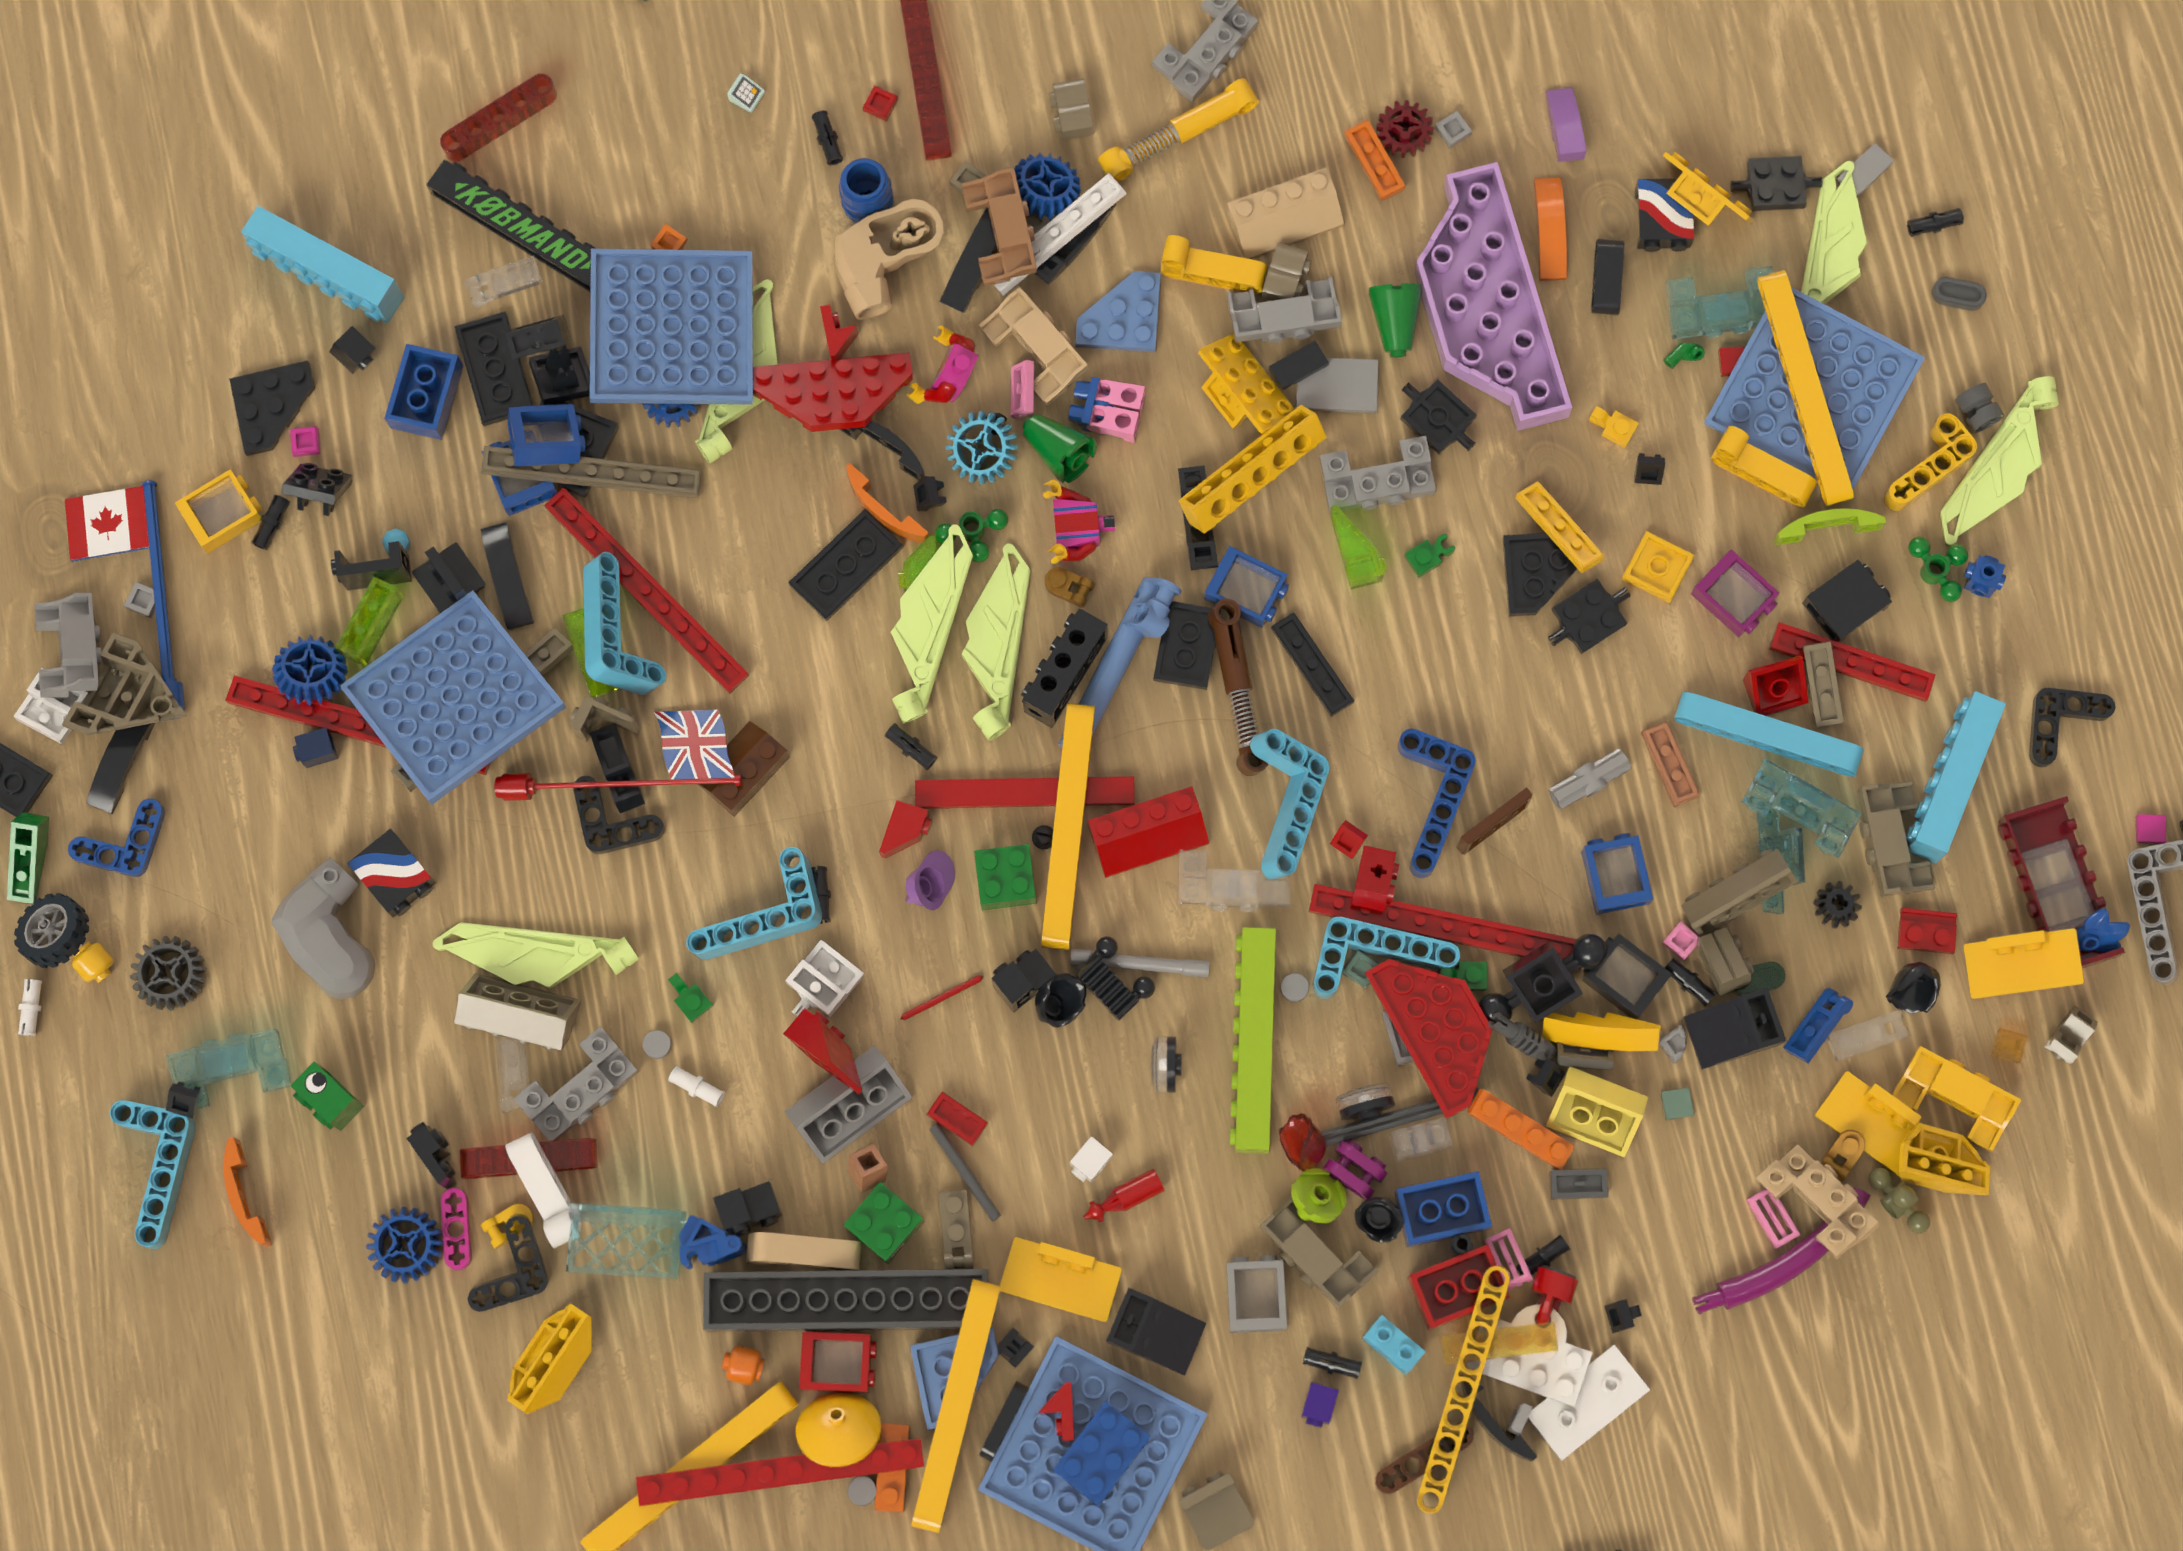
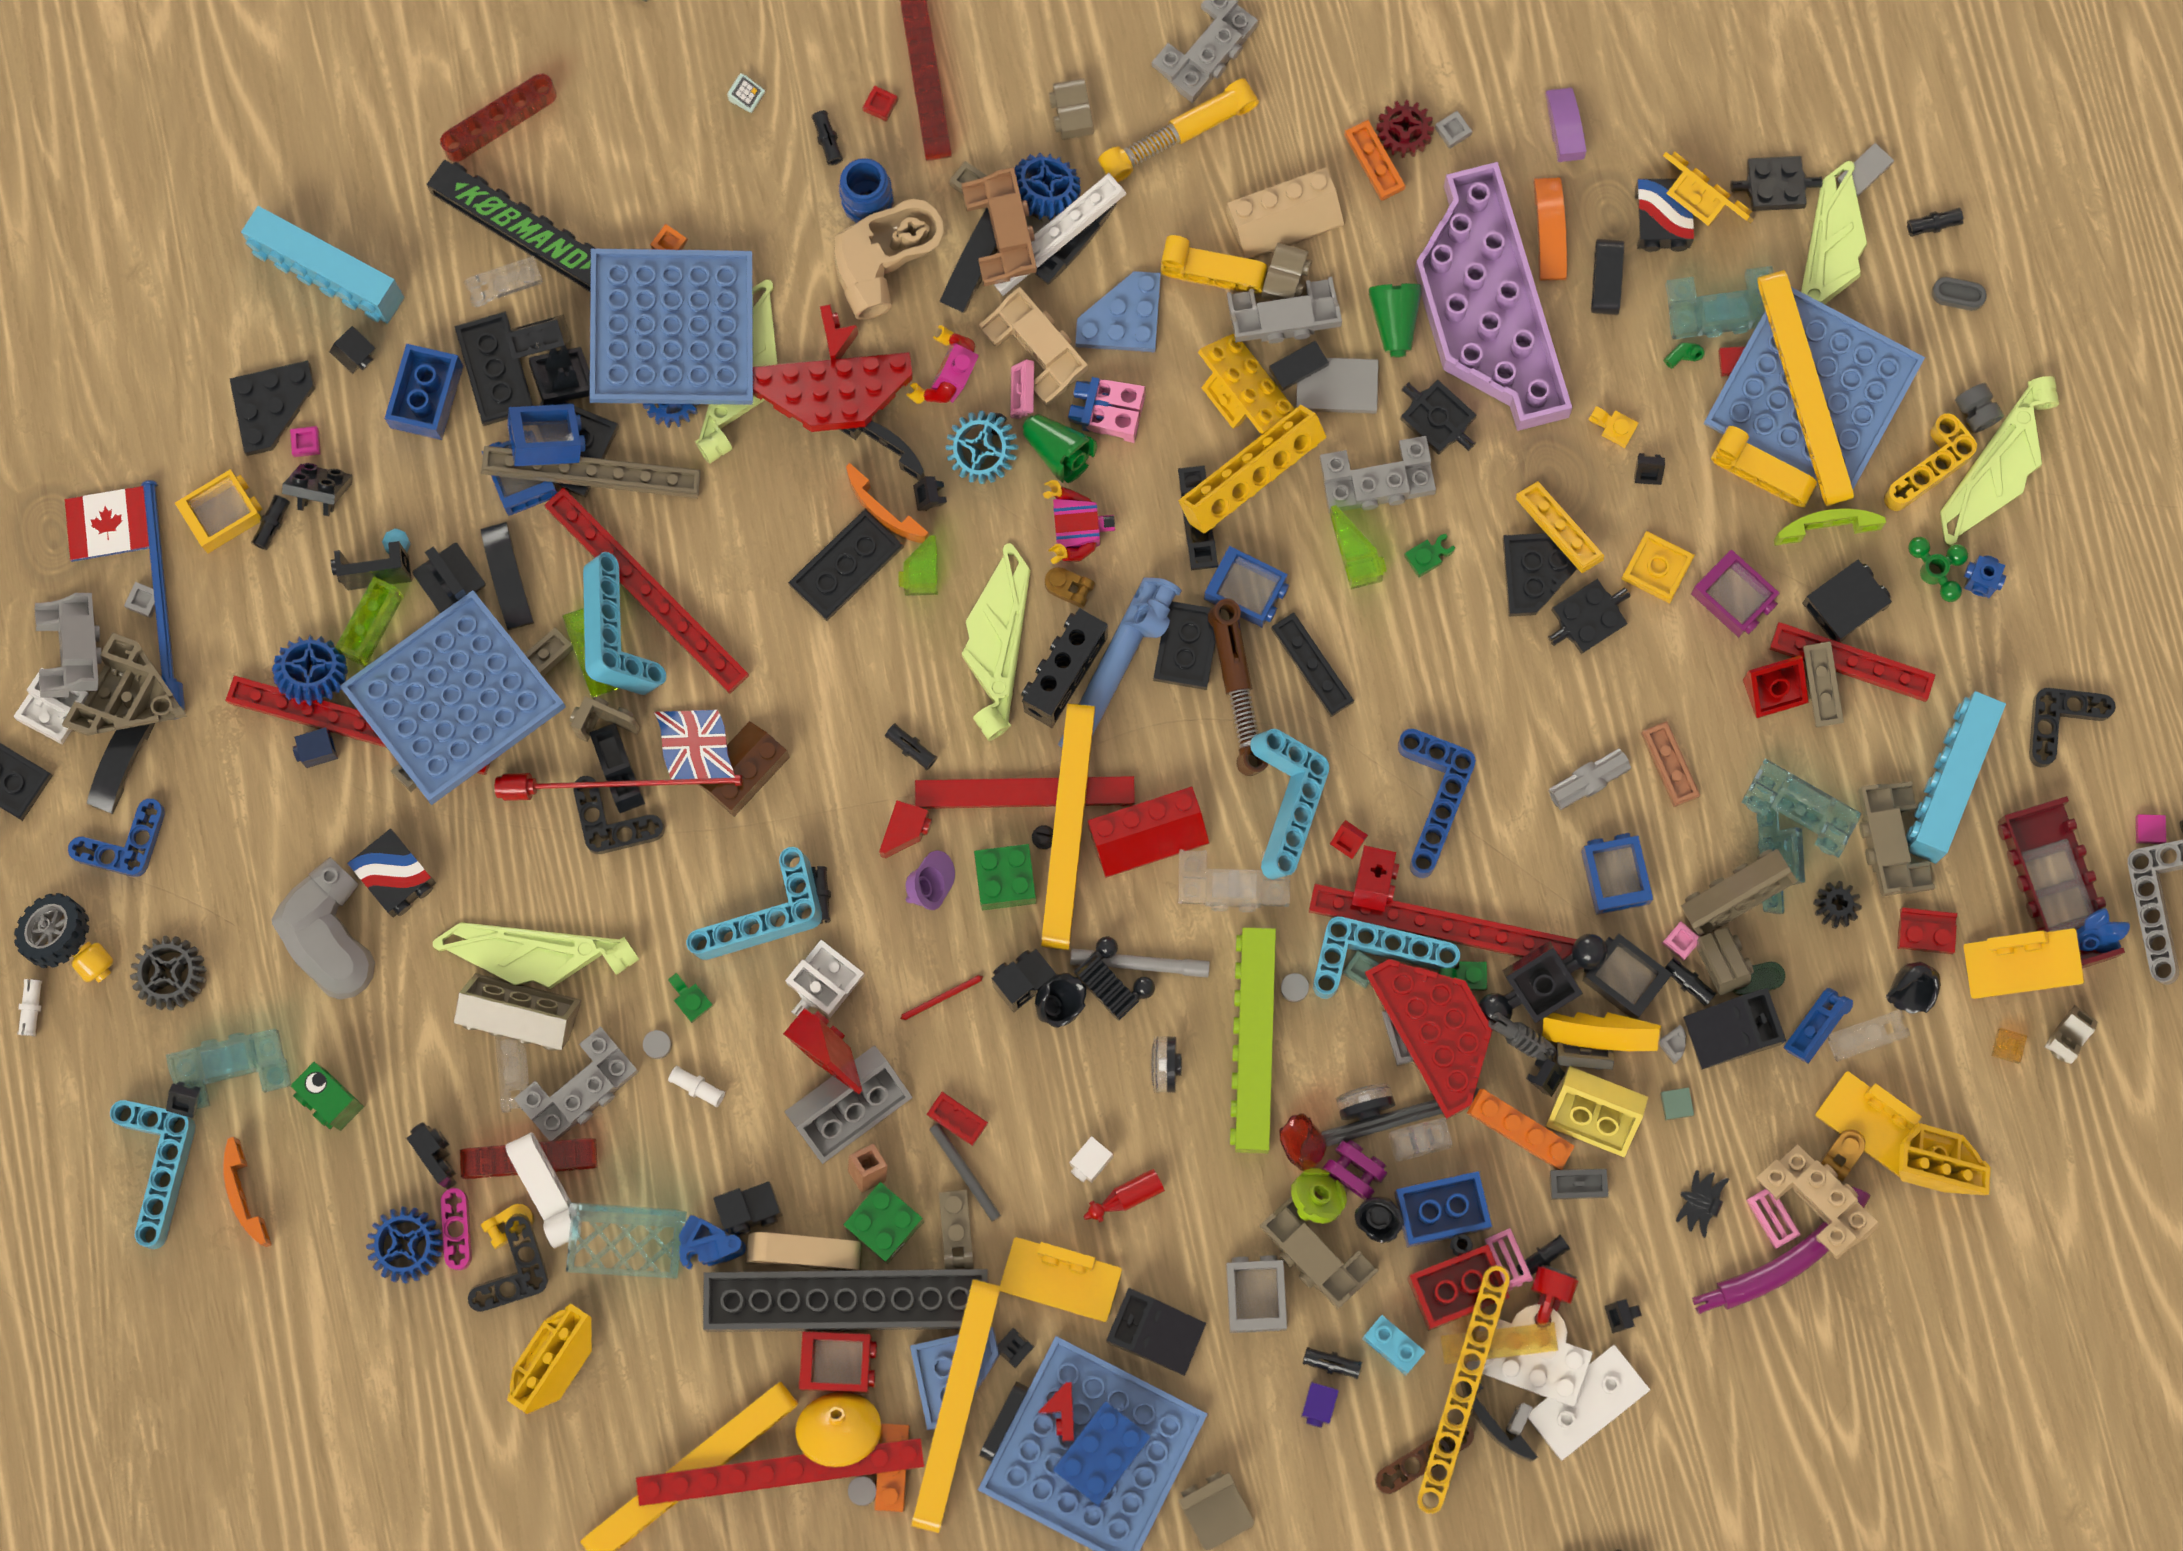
green slope [7,813,49,904] -> none
orange head [721,1345,765,1386] -> none
yellowish green wing [891,524,973,724] -> none
green piece [935,509,1009,563] -> none
reddish brown tile [1457,787,1533,855] -> none
medium azure beam [1674,692,1864,777] -> none
olive piece [1869,1168,1930,1233] -> none
yellow bracket [1892,1046,2021,1152] -> none
none -> black piece [1676,1170,1729,1238]

